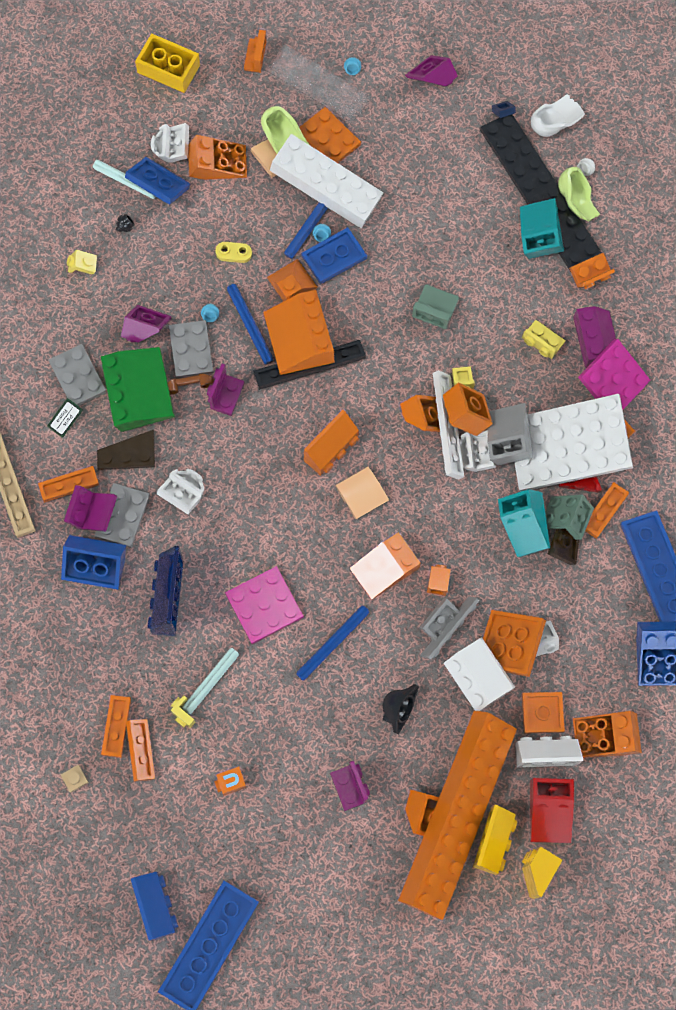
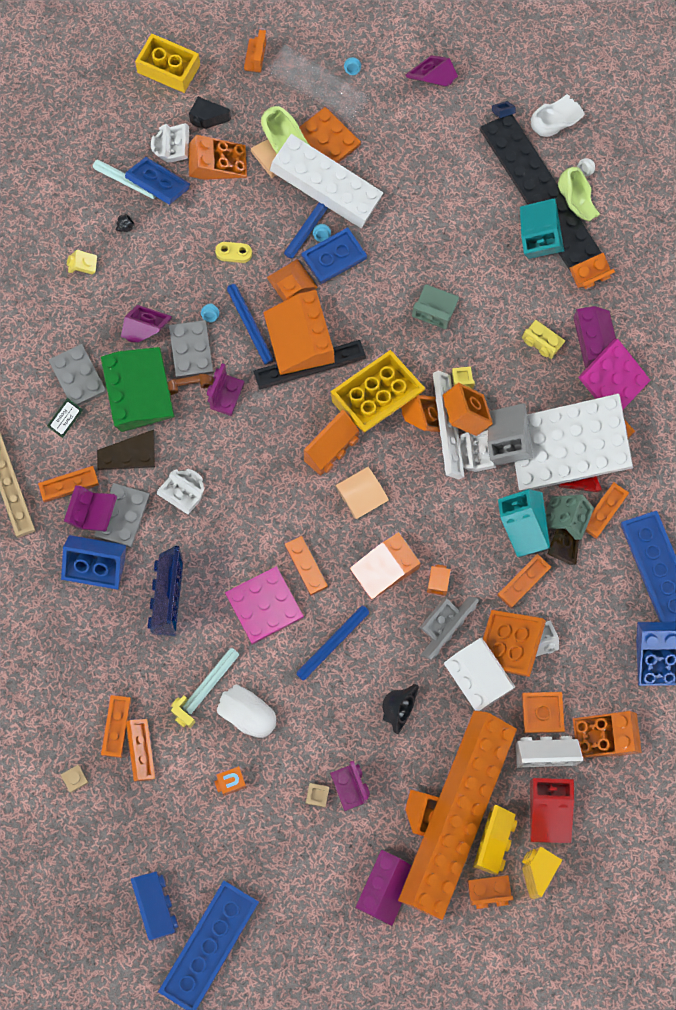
none -> black slope [189,96,231,129]
none -> white hair [217,684,276,738]
none -> orange plate [285,536,328,596]
none -> tan plate [306,783,329,808]
none -> yellow slope [330,350,425,433]
none -> magenta slope [355,850,412,926]
none -> orange bracket [467,875,513,909]
none -> orange plate [497,554,551,609]

